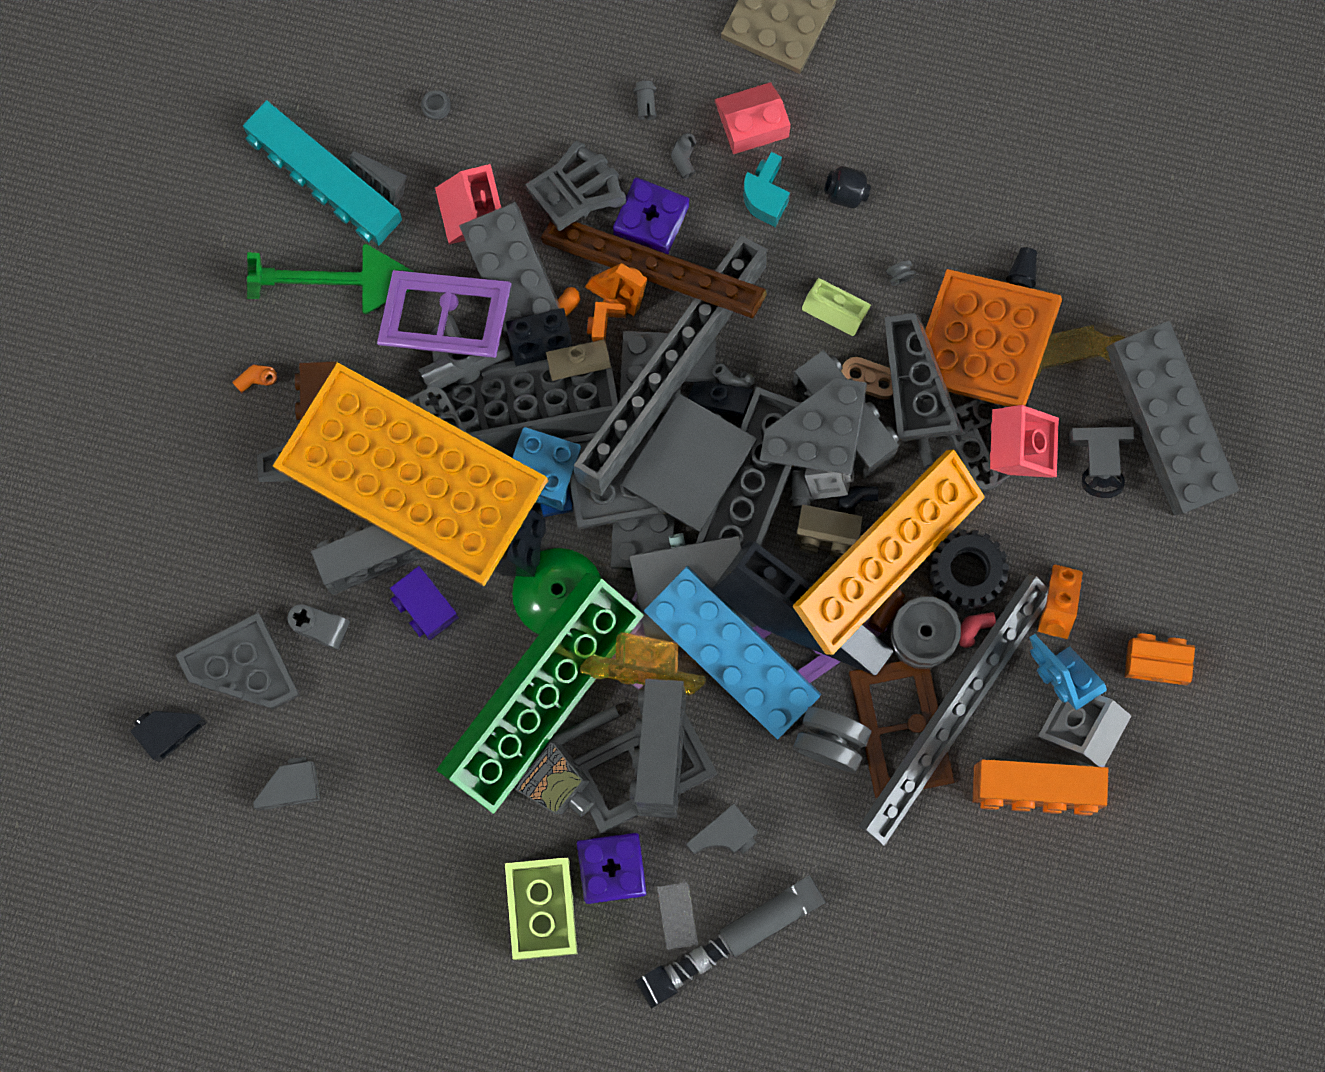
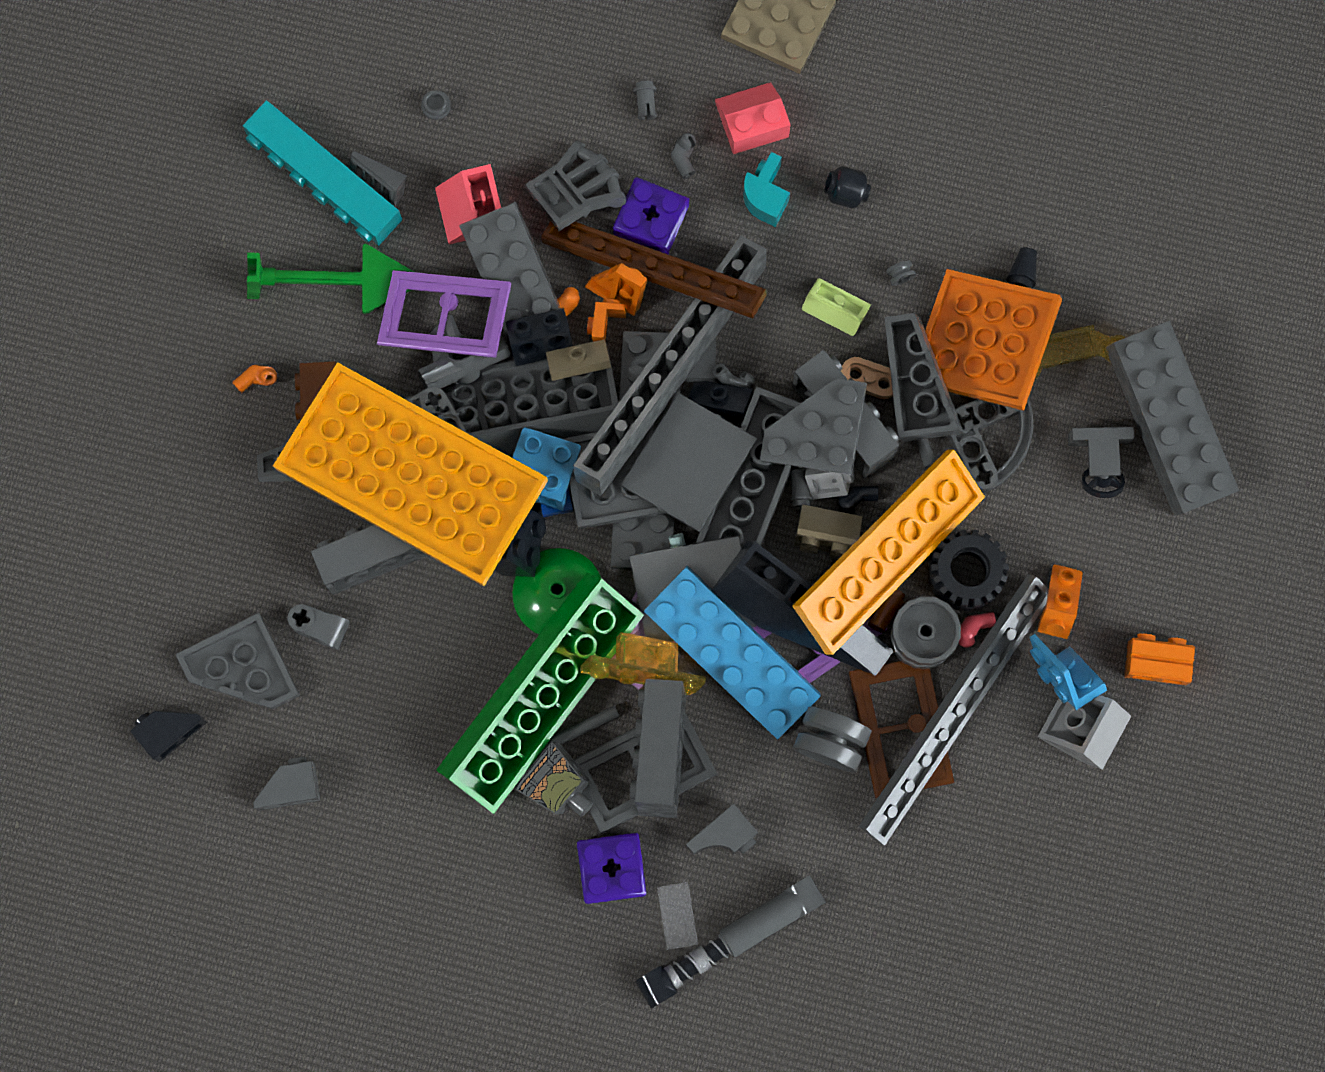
dark purple brick [390,566,459,640] -> none
yellowish green brick [505,857,578,960] -> none
orange brick [972,759,1108,816] -> none
coral slope [990,405,1059,478] -> none

